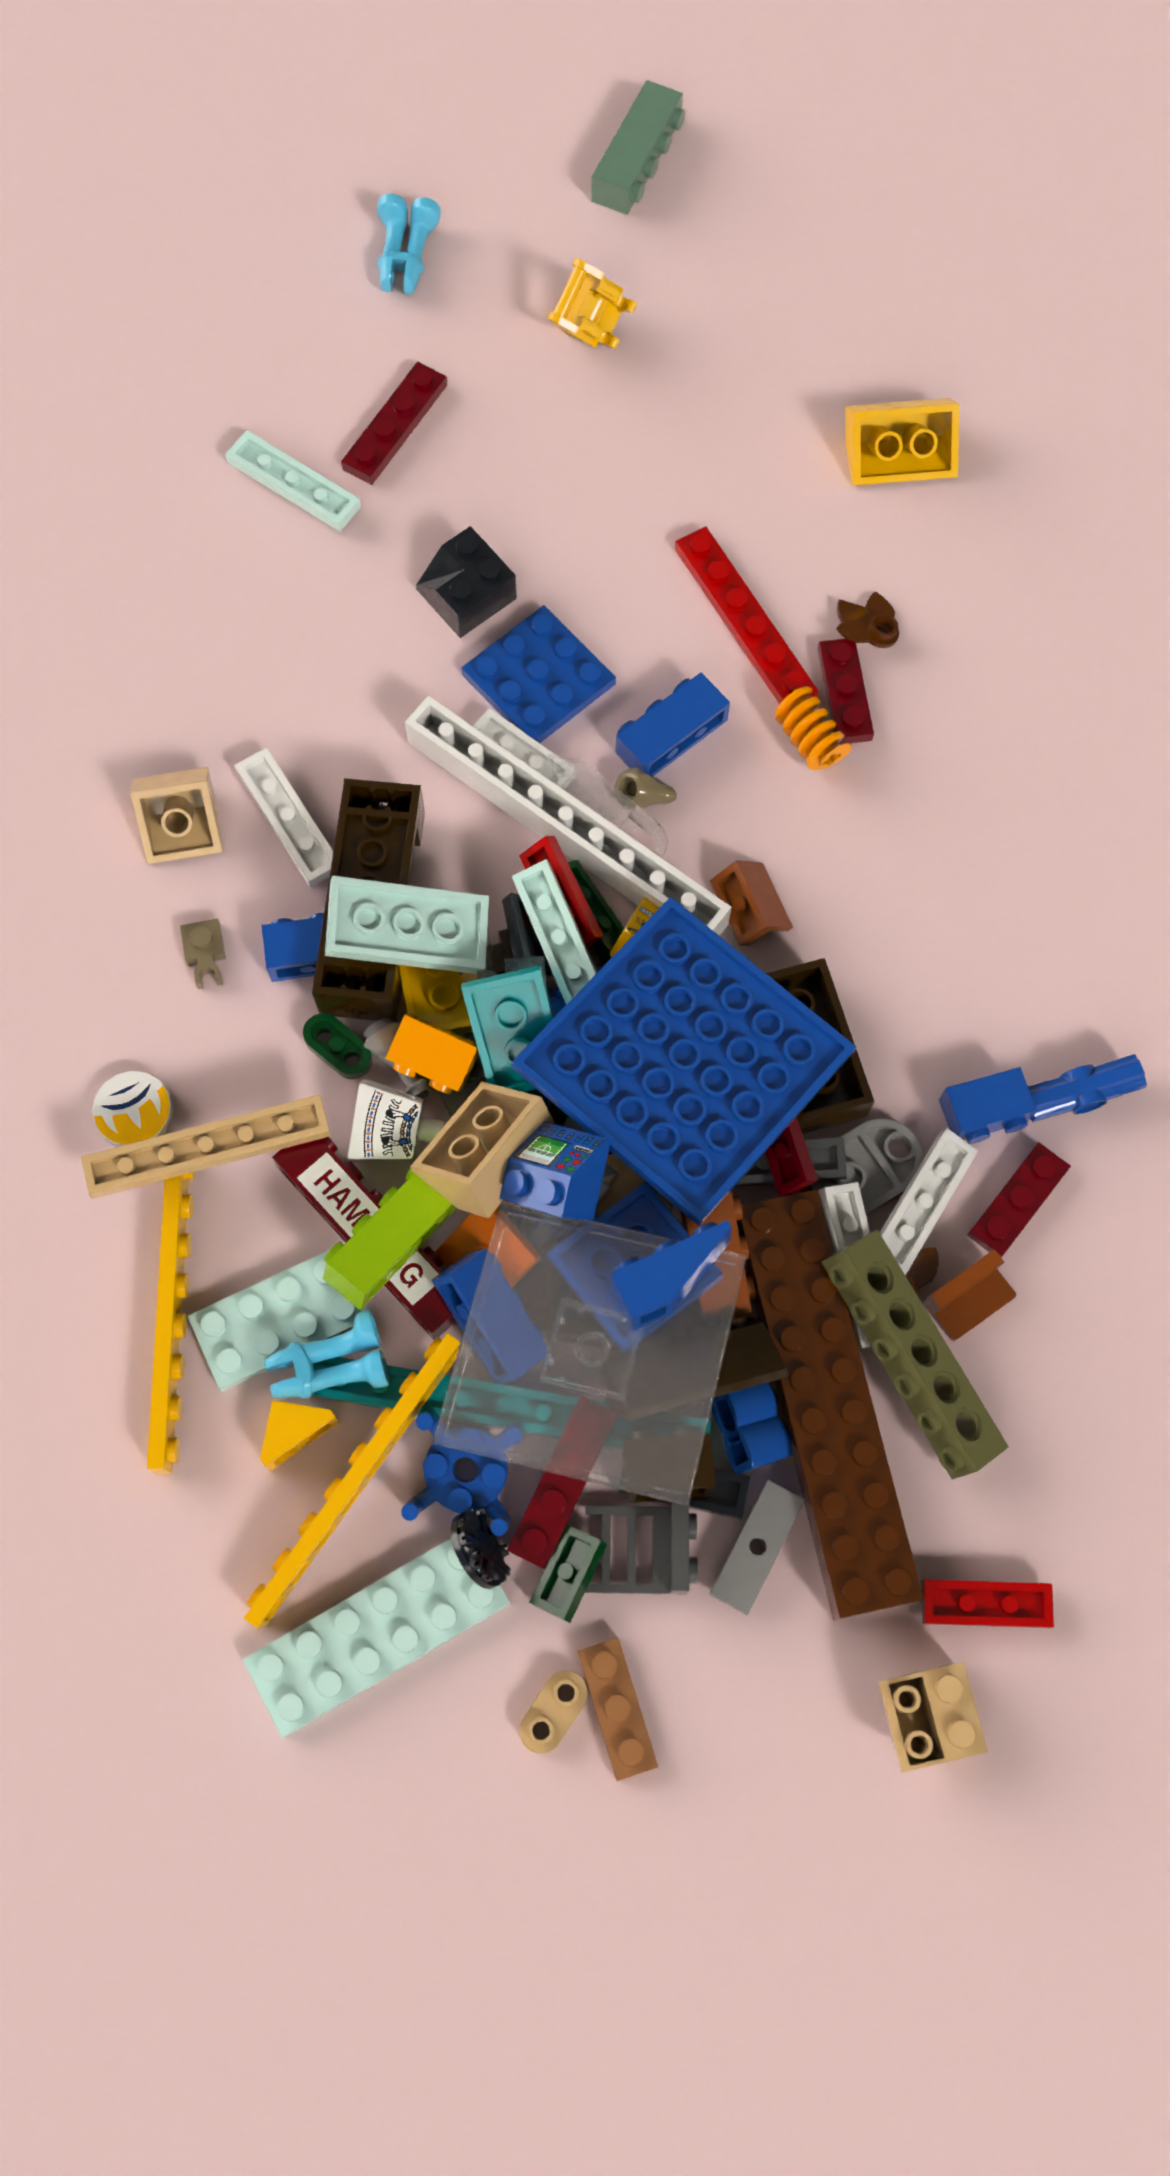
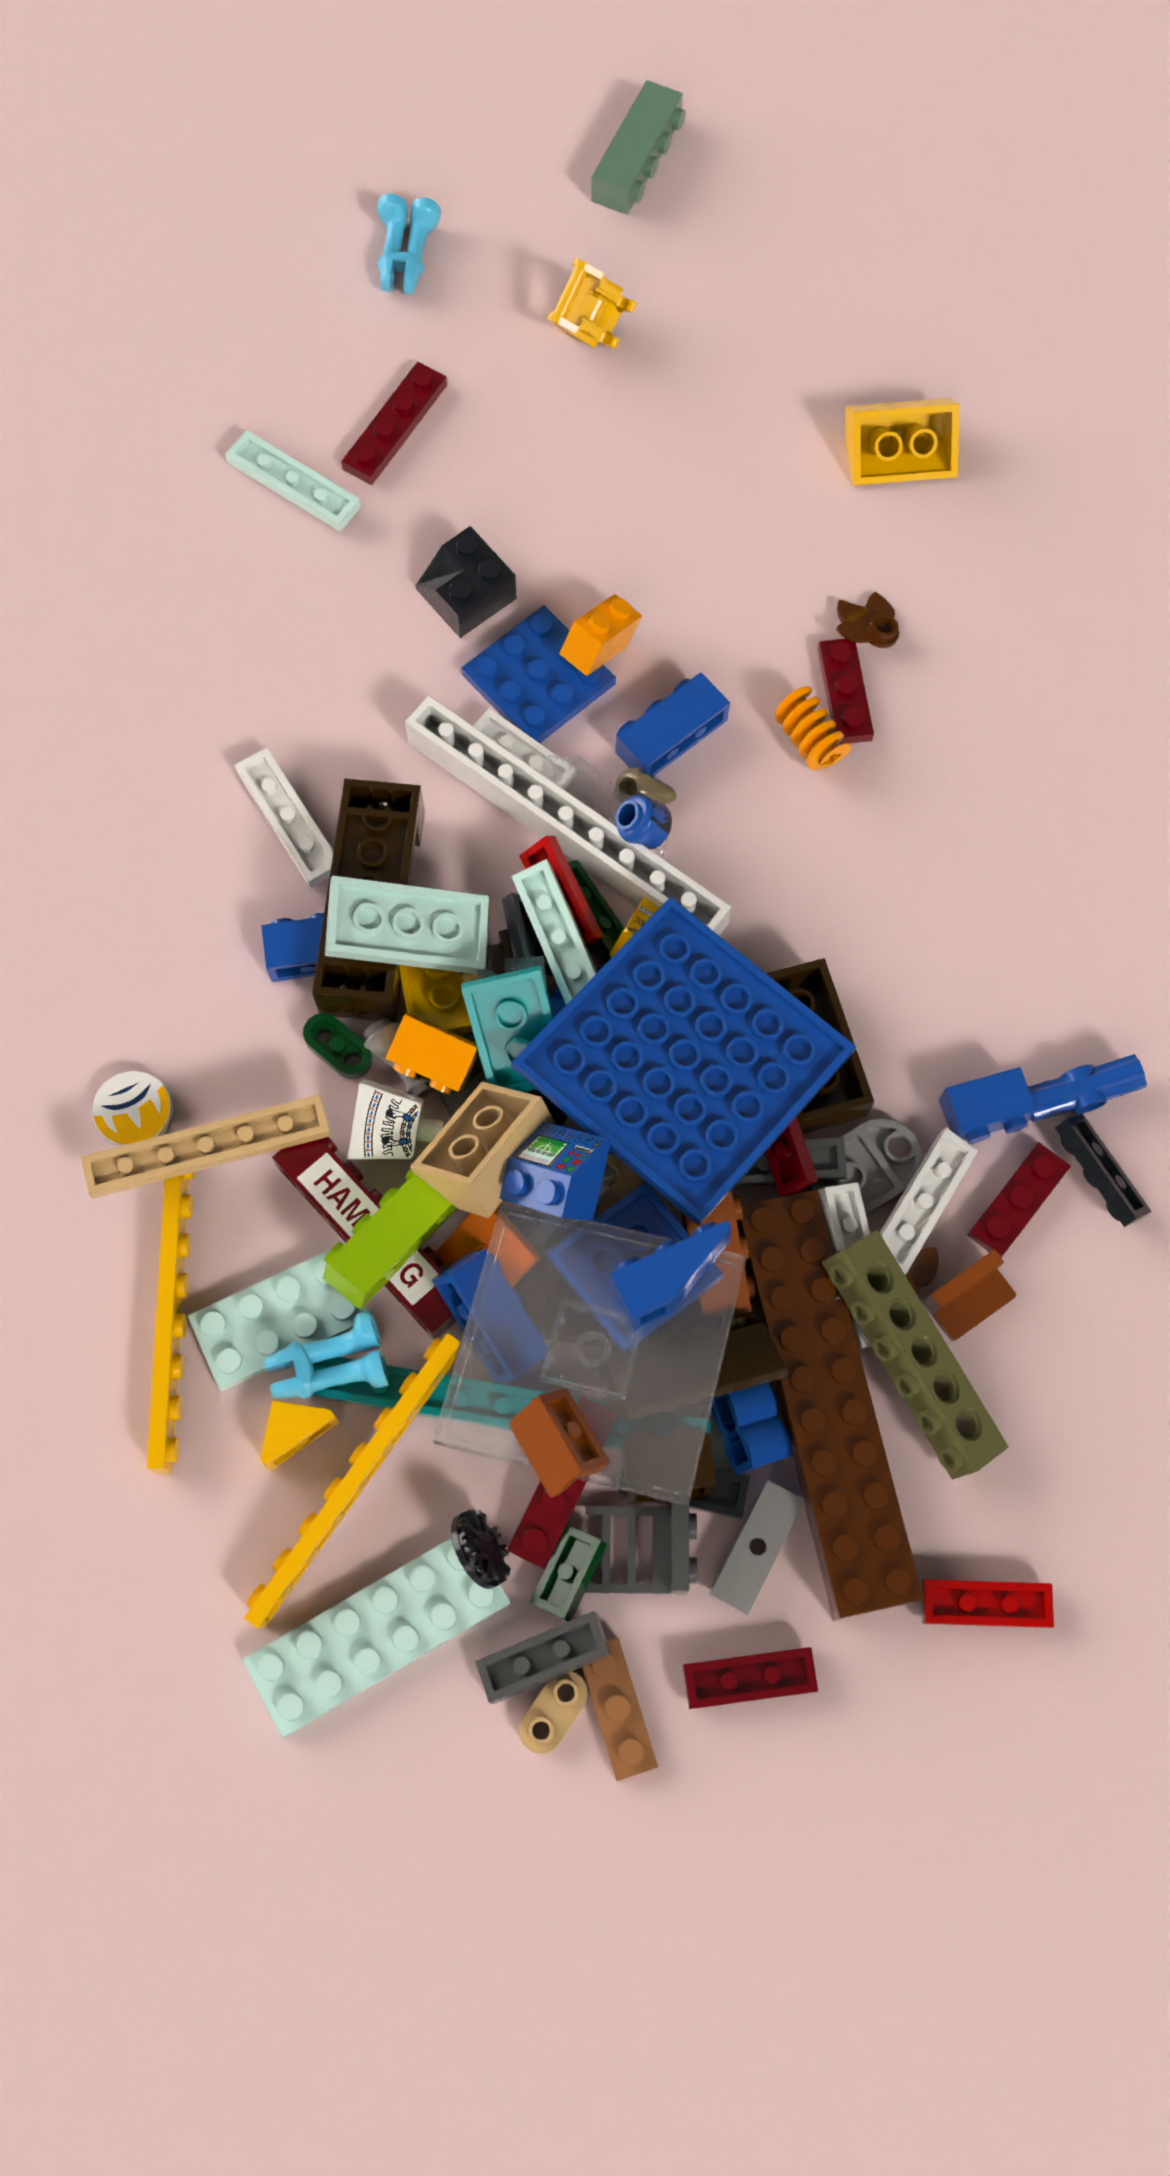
tan slope [130,767,223,864] -> none
dark tan plate [180,918,226,989] -> none
blue plate [401,1409,525,1536] -> none
red plate [675,526,819,705] -> none
dark orange panel [710,860,793,946] -> none
tan slope [878,1662,988,1773] -> none
none -> dark grey plate [475,1611,612,1704]
none -> dark orange panel [509,1388,611,1497]
none -> light orange brick [559,593,643,676]
none -> blue head [615,794,672,849]
none -> dark red plate [682,1647,819,1709]
none -> black plate [1055,1113,1152,1227]

